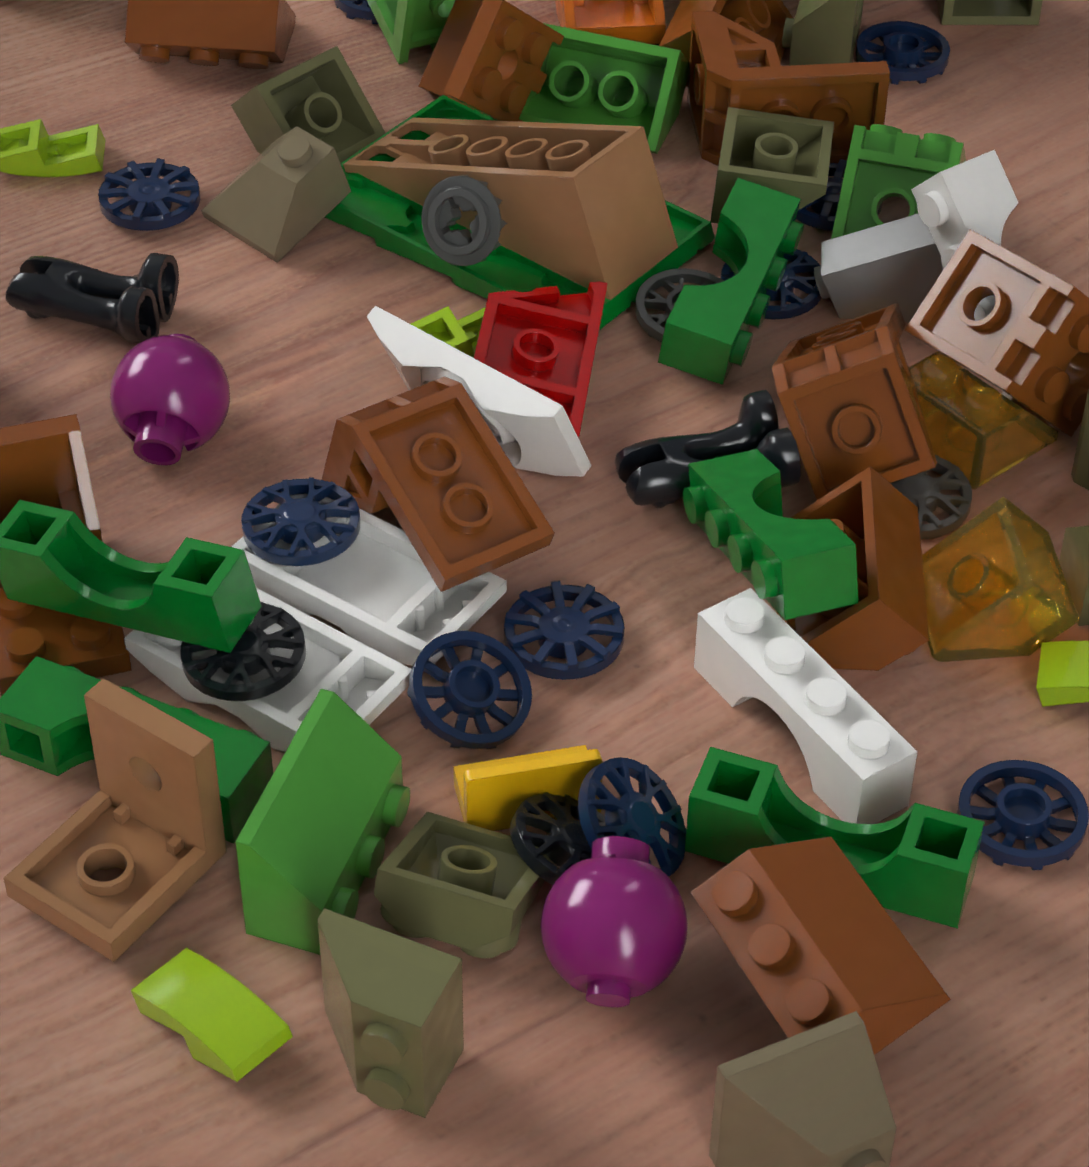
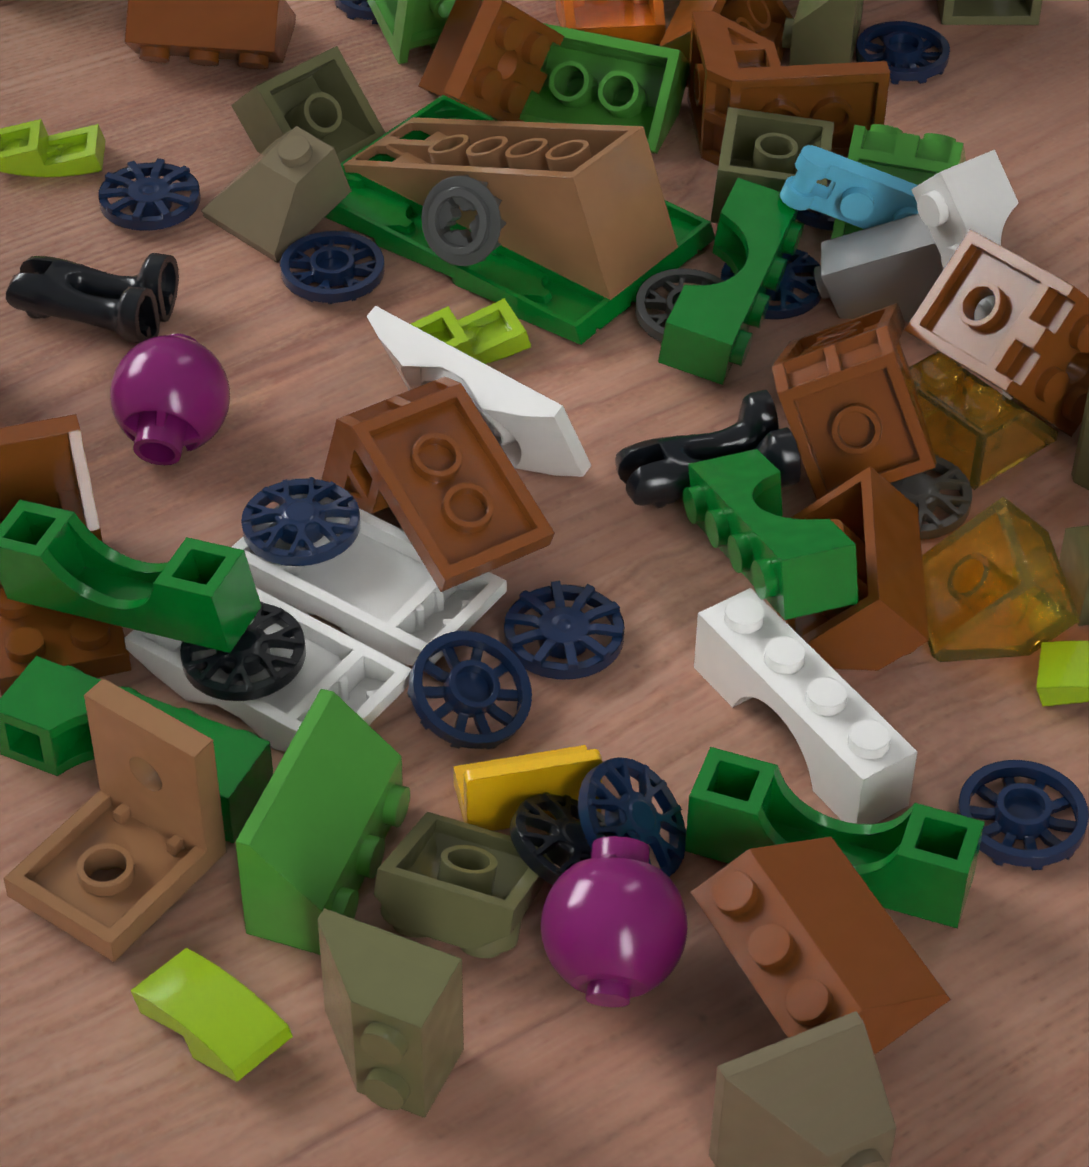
red wing [474,281,608,438] -> none
none -> dark blue wheel [280,231,385,304]
none -> medium azure plate [779,145,918,229]

